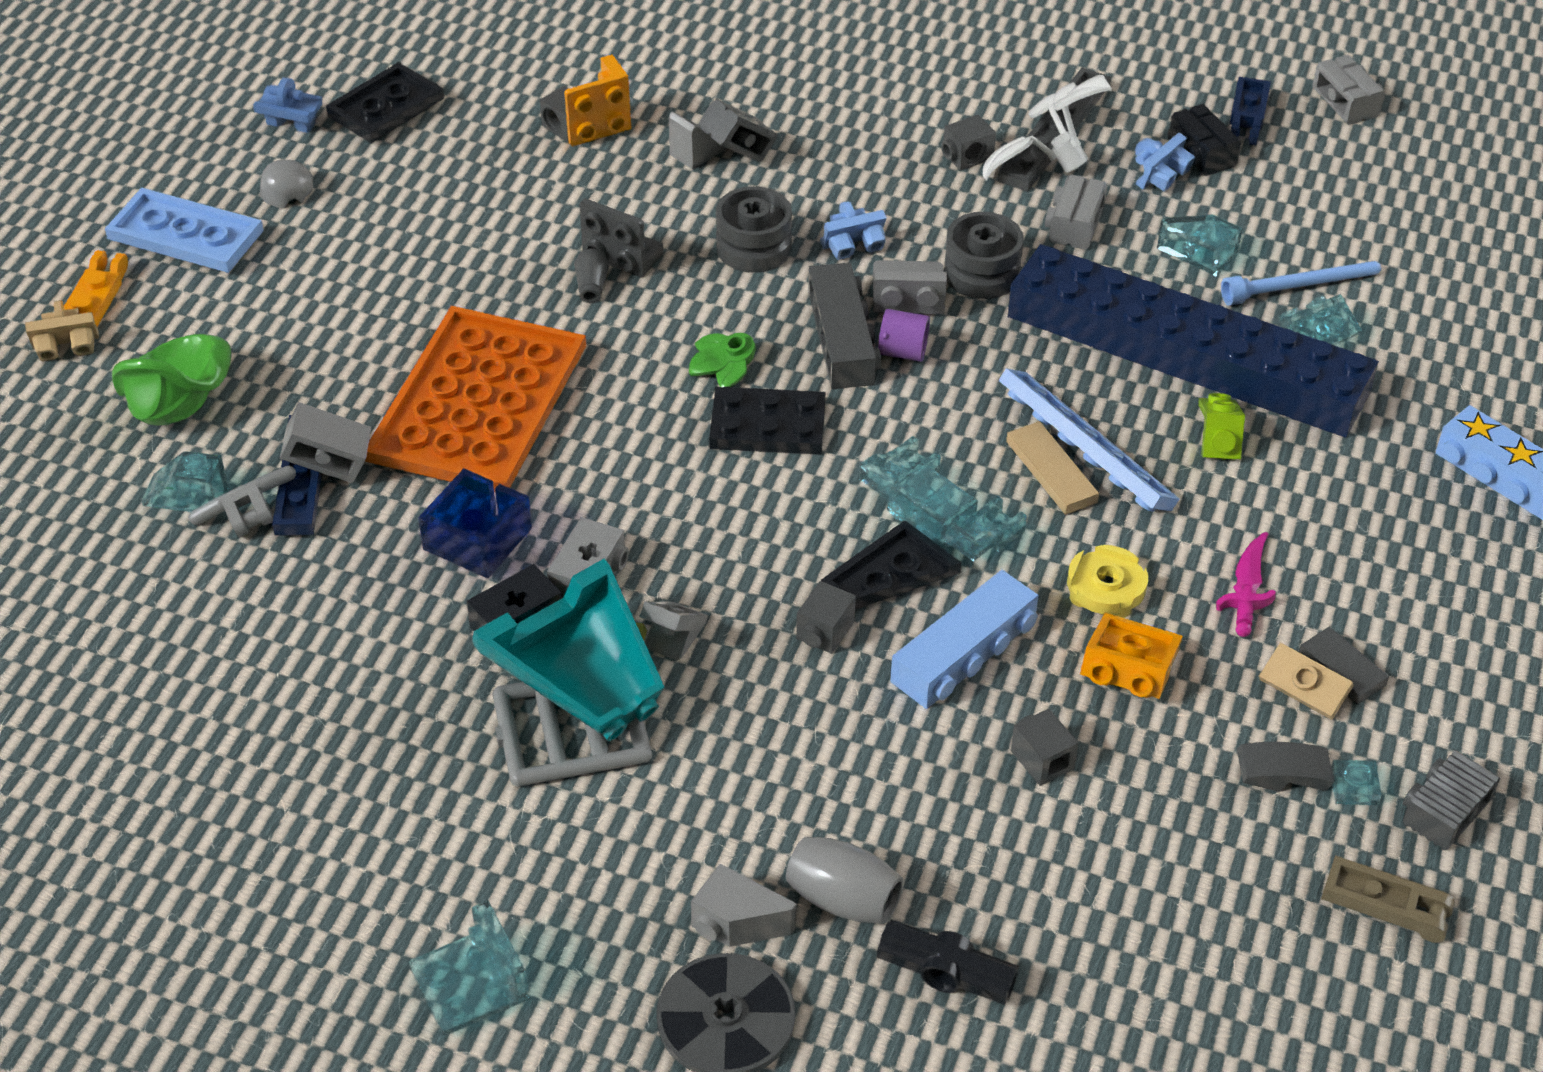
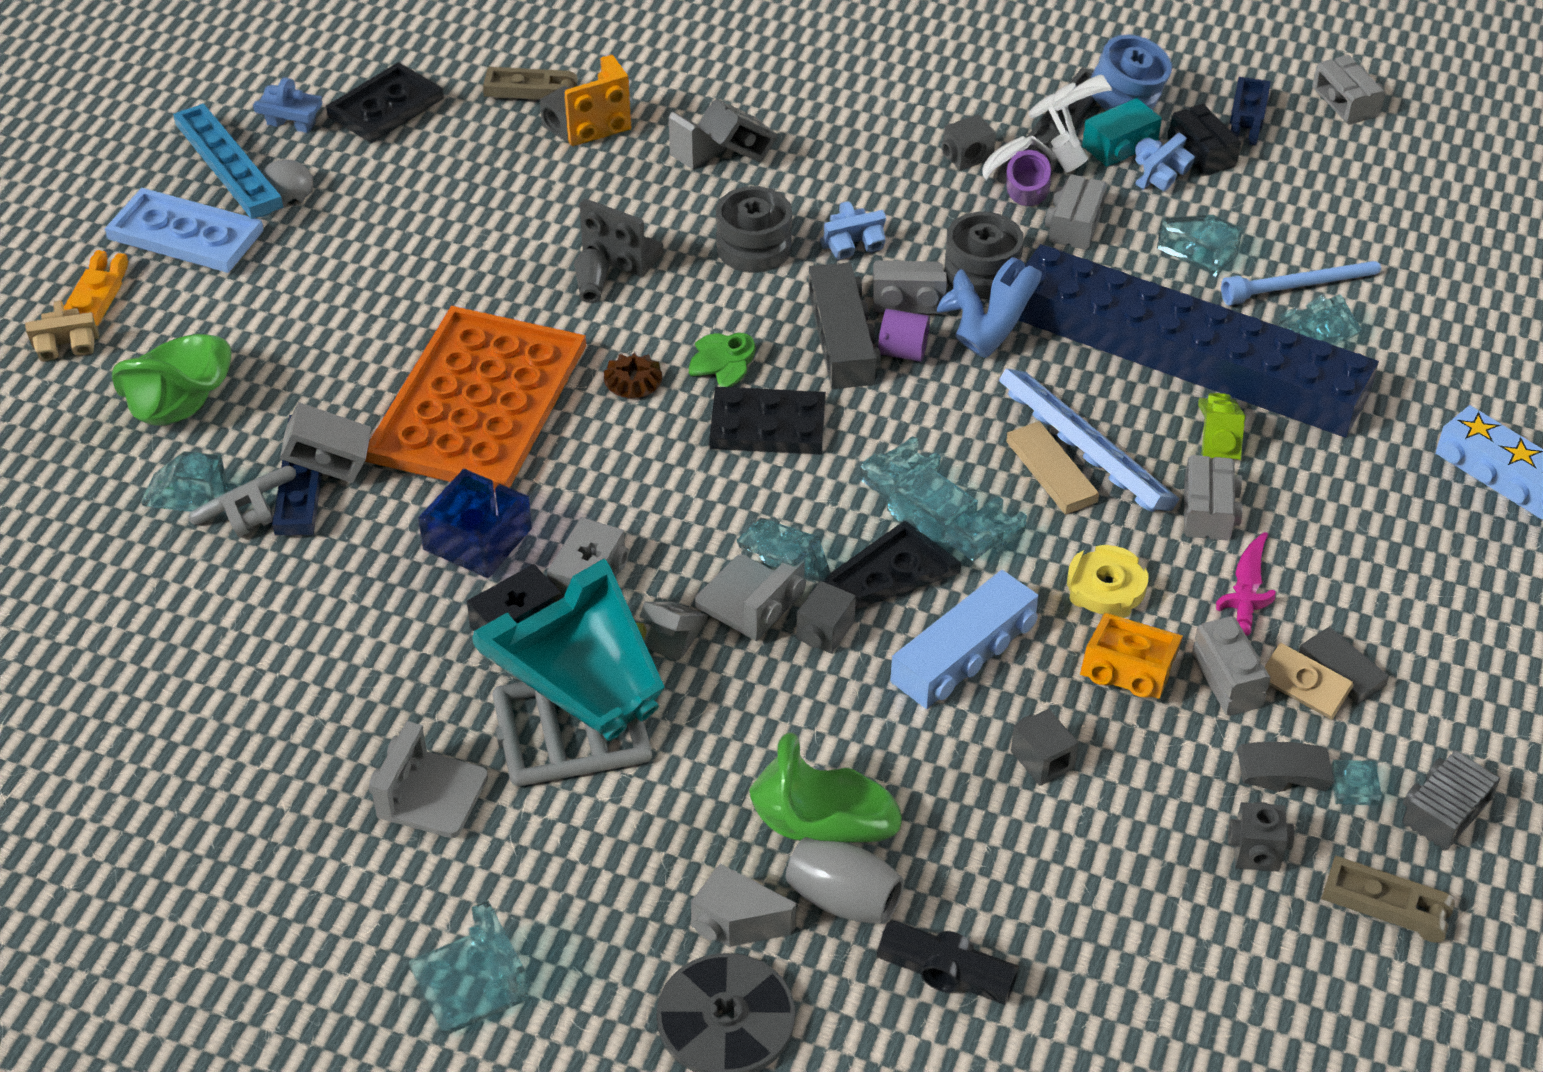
none -> dark azure plate [173,104,284,219]
none -> light grey bracket [369,721,488,838]
none -> dark tan plate [483,66,578,100]
none -> reddish brown gear [604,351,662,398]
none -> light grey bracket [695,554,806,642]
none -> clear light blue bracket [737,517,831,582]
none -> bright green piece [749,732,902,843]
none -> medium blue piece [937,257,1042,358]
none -> medium lavender piece [1007,150,1051,206]
none -> teal brick [1082,98,1162,167]
none -> medium blue wheel [1091,35,1172,110]
none -> light grey brick [1184,455,1242,541]
none -> light grey brick [1192,616,1271,716]
none -> dark grey brick [1228,802,1294,872]

